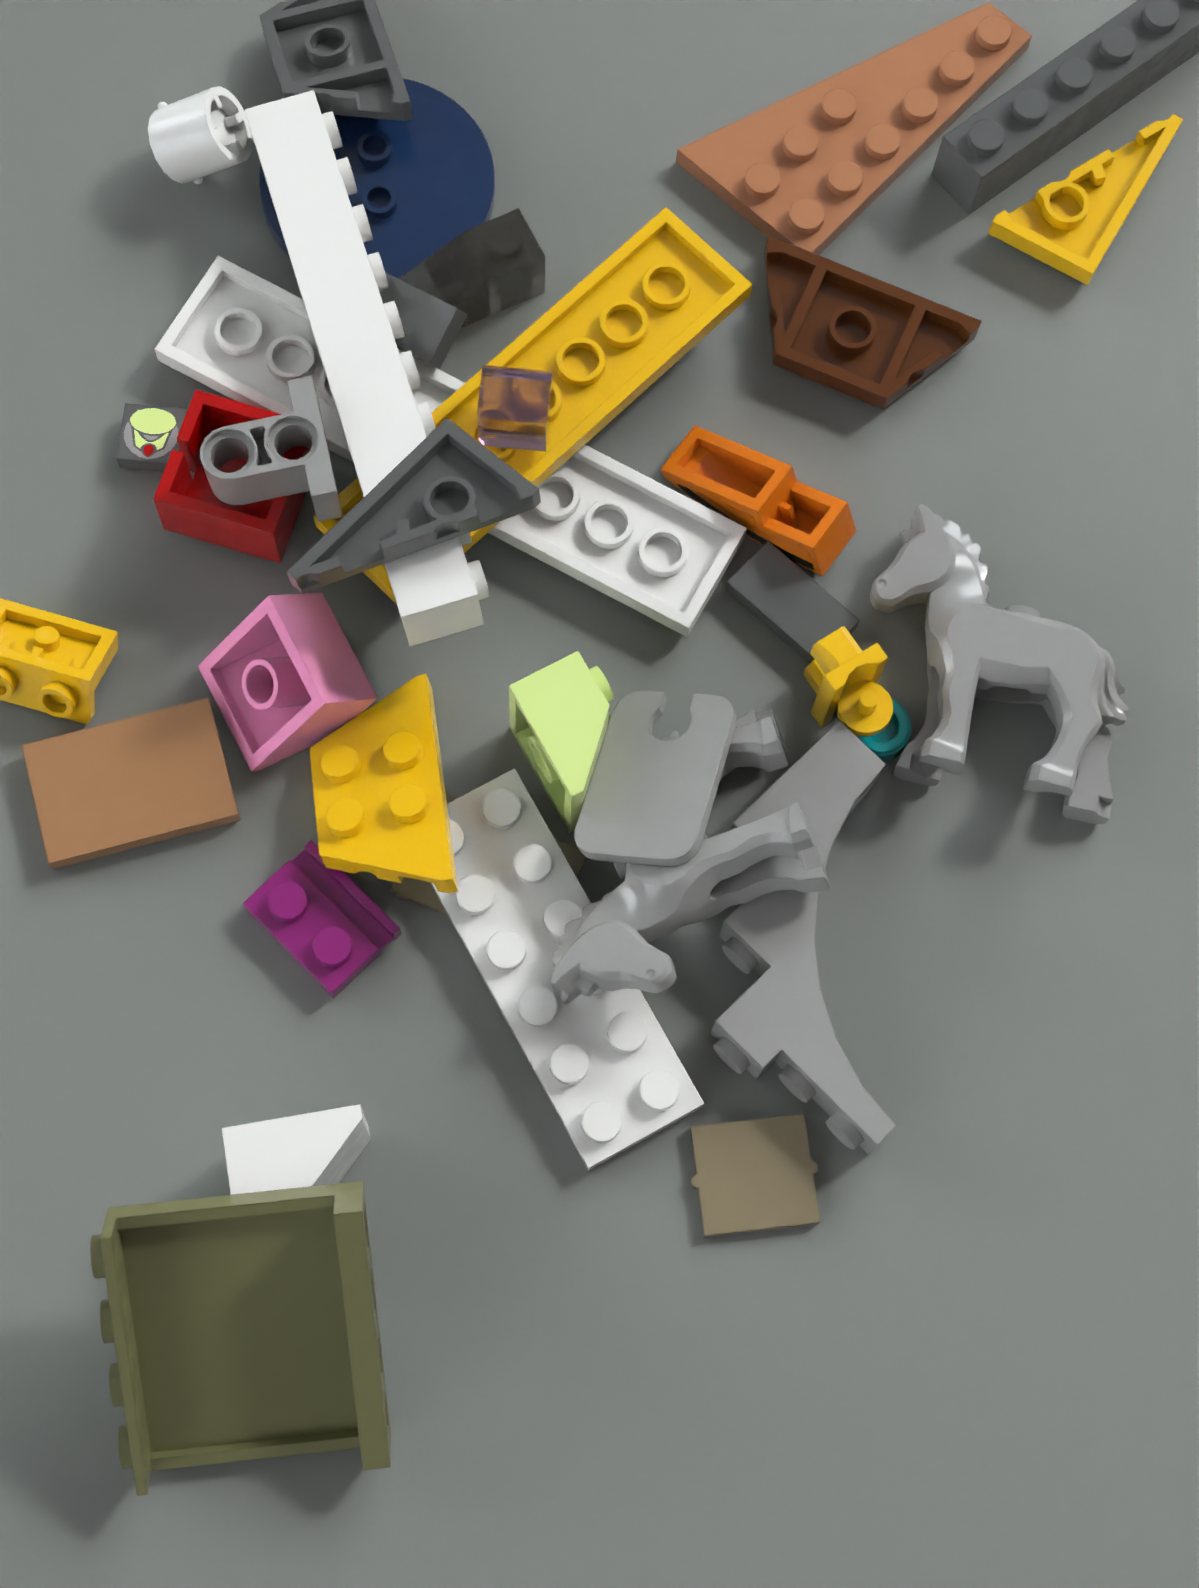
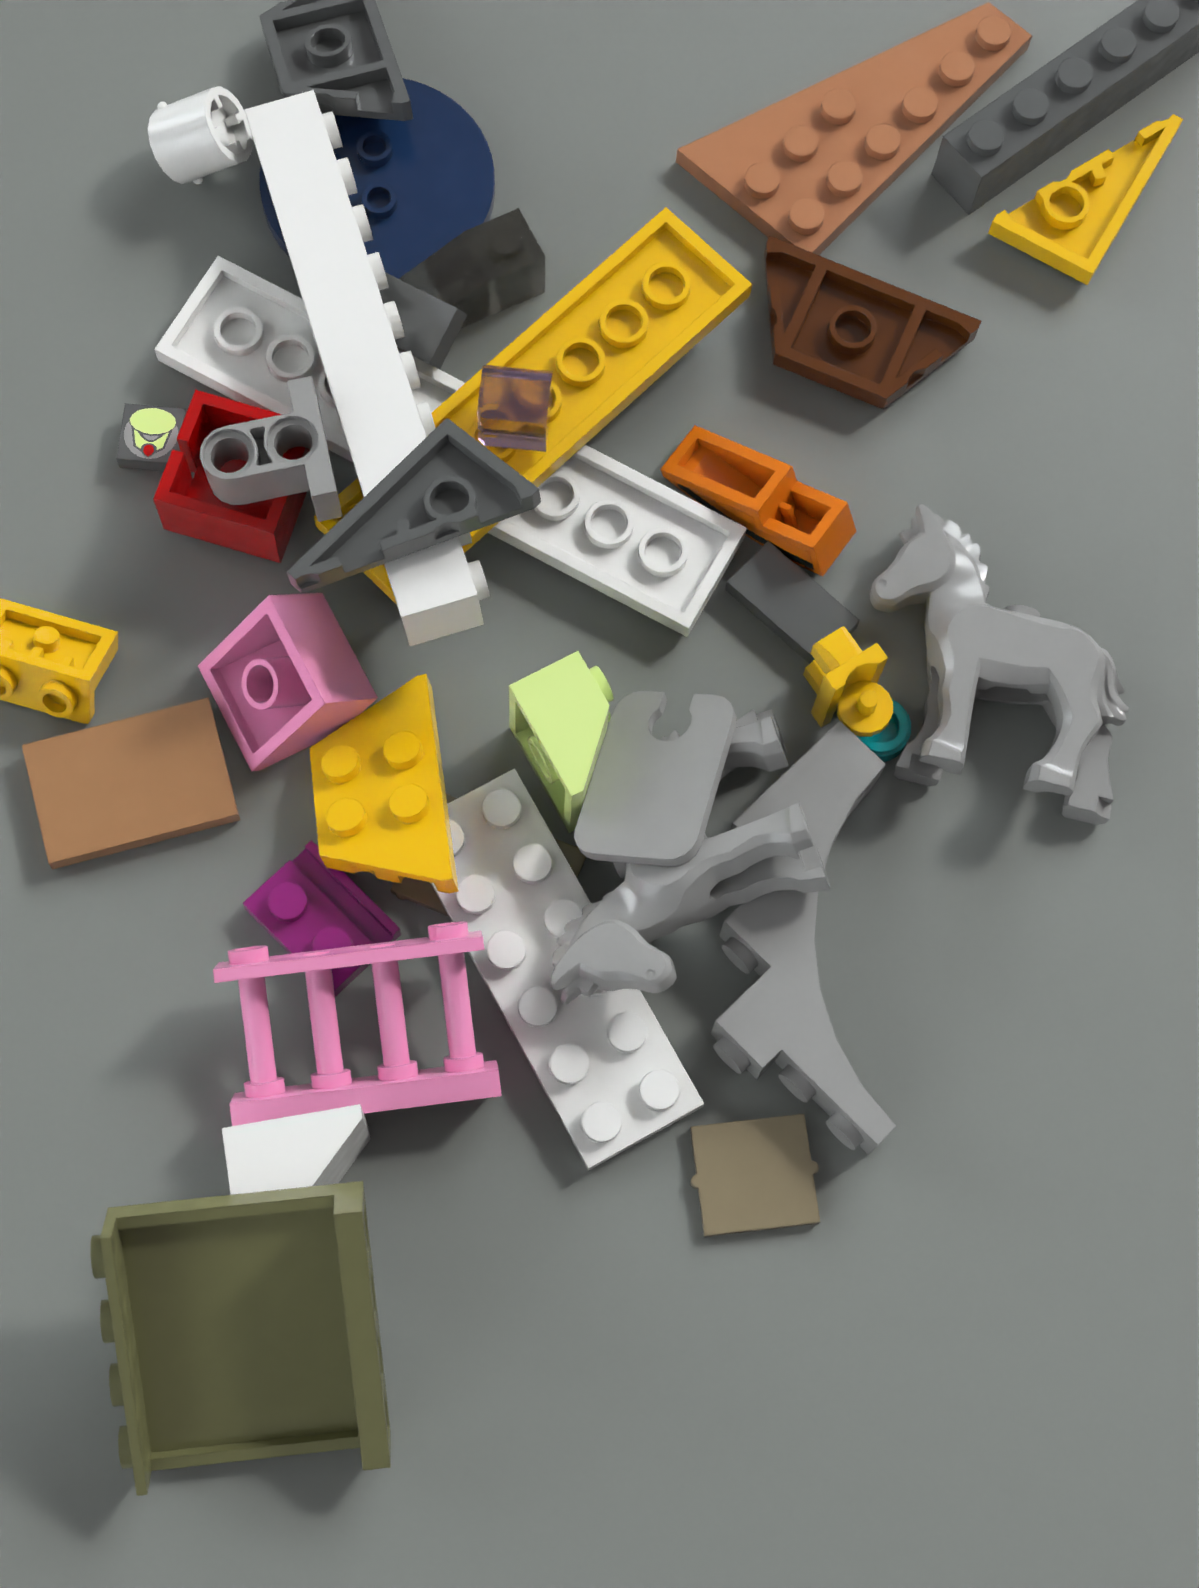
none -> bright pink fence [213,921,502,1126]

